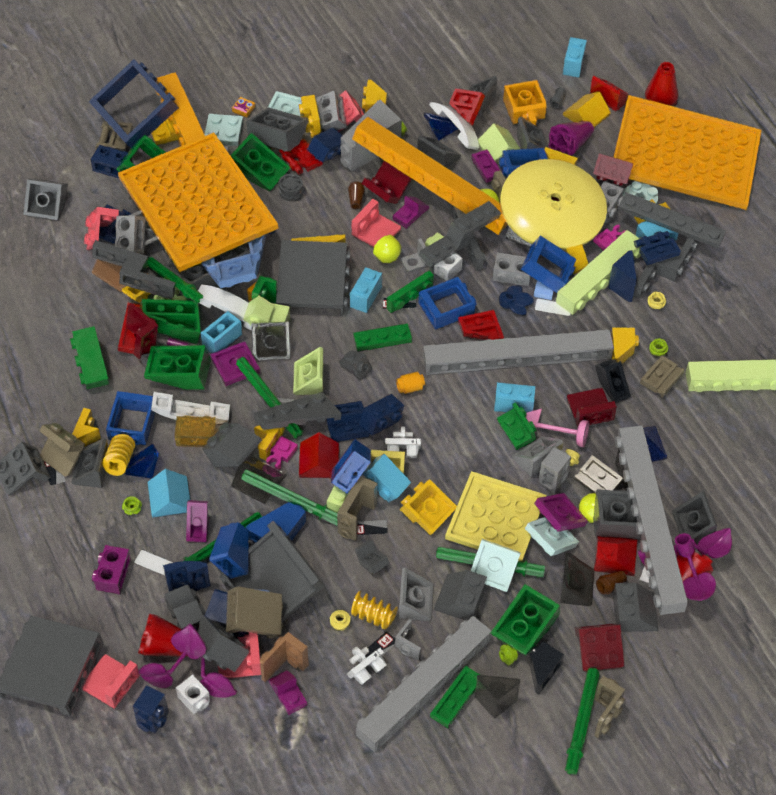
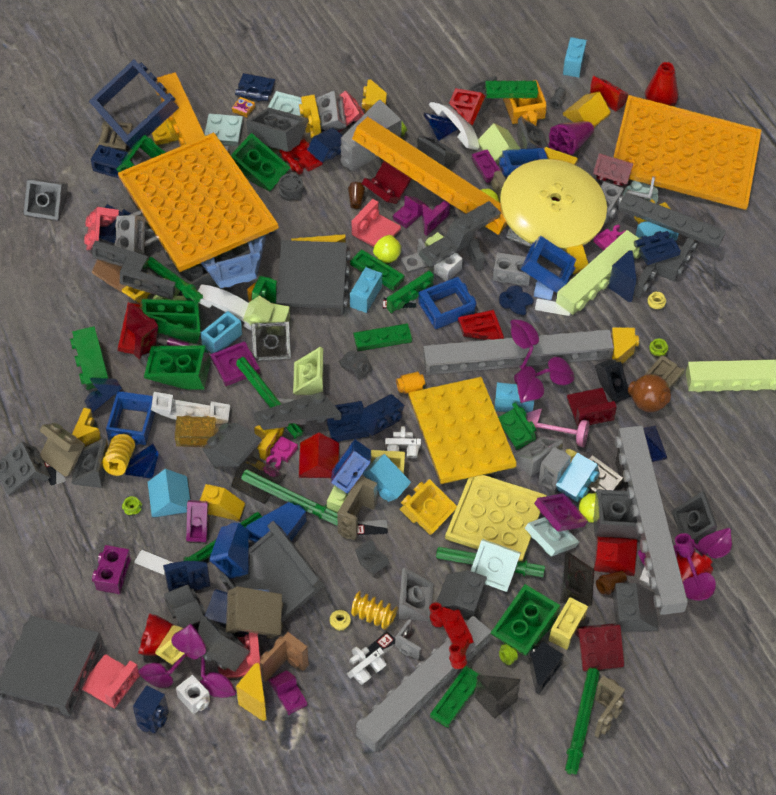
none -> dark blue slope [84,378,122,413]
none -> light yellow slope [155,625,185,665]
none -> yellow slope [200,484,245,521]
none -> dark blue plate [235,73,276,102]
none -> yellow slope [236,663,266,721]
none -> green plate [350,249,405,291]
none -> yellow plate [408,377,516,484]
none -> magenta slope [421,200,450,236]
none -> red plate [429,602,474,669]
none -> green plate [485,81,538,98]
none -> magenta plant [510,319,575,403]
none -> light yellow panel [549,597,588,650]
none -> brick [556,453,600,502]
none -> light grey bracket [627,176,655,199]
none -> dark orange brick [628,374,671,412]

